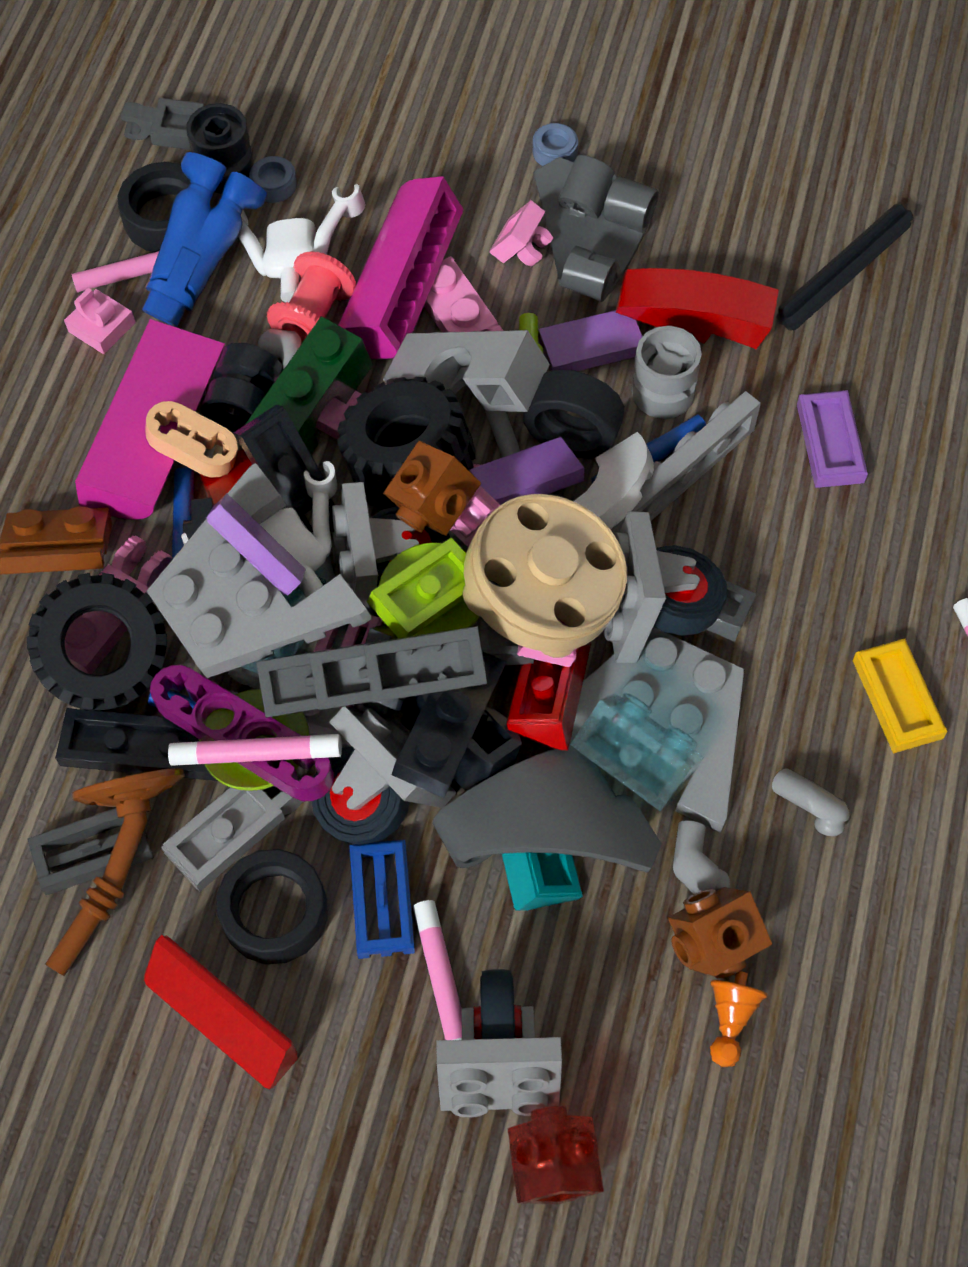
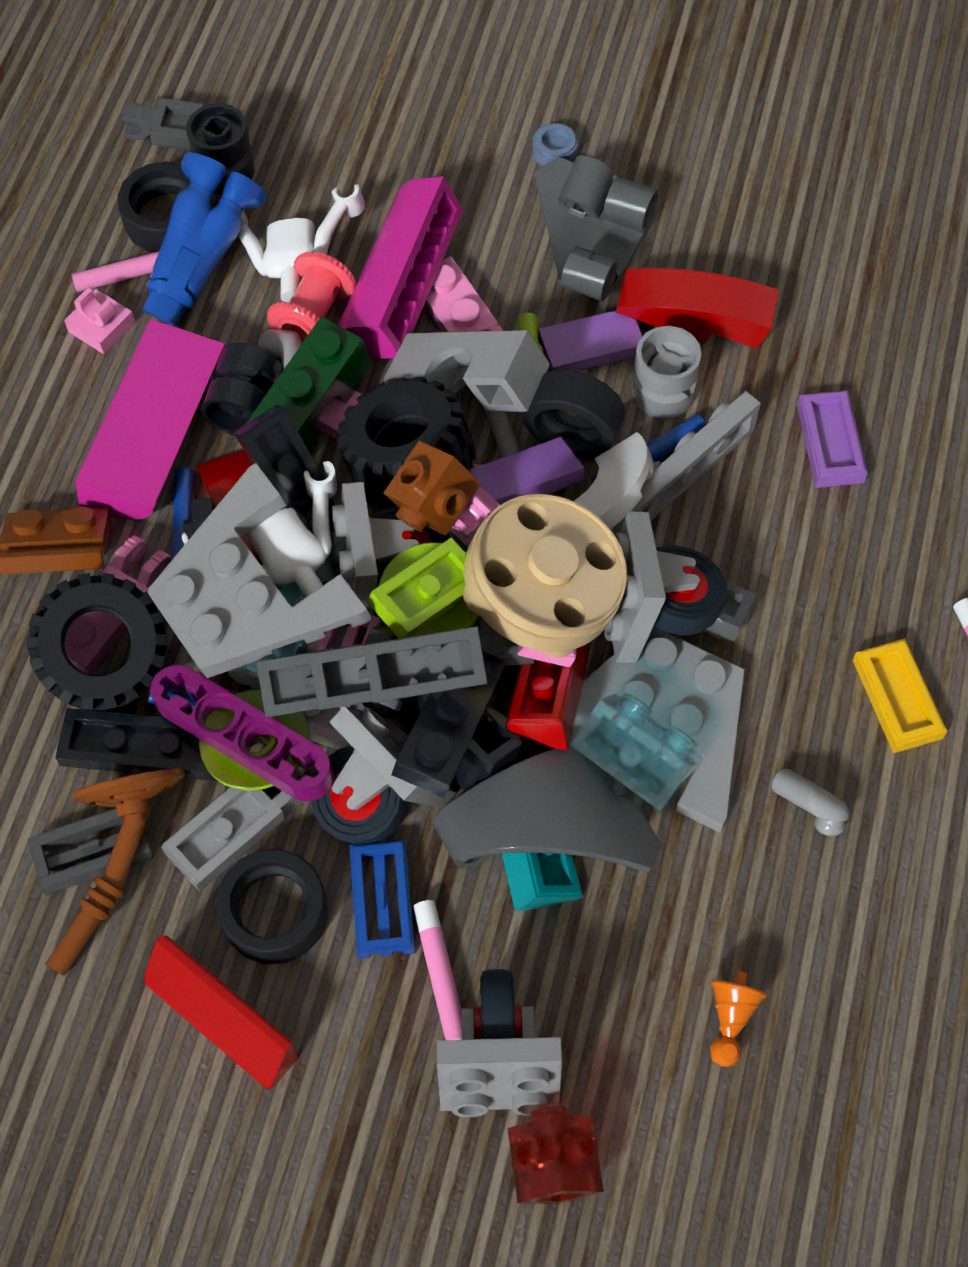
light nougat beam [145,401,238,477] -> none
bright pink bar [168,734,342,766] -> none
medium lavender tile [206,493,306,596] -> none
sand blue tile [249,156,297,203] -> none
bright pink tile [489,200,553,266] -> none
dark orange brick [668,887,772,978] -> none
light grey arm [673,821,730,894] -> none
black axle [776,204,913,331] -> none

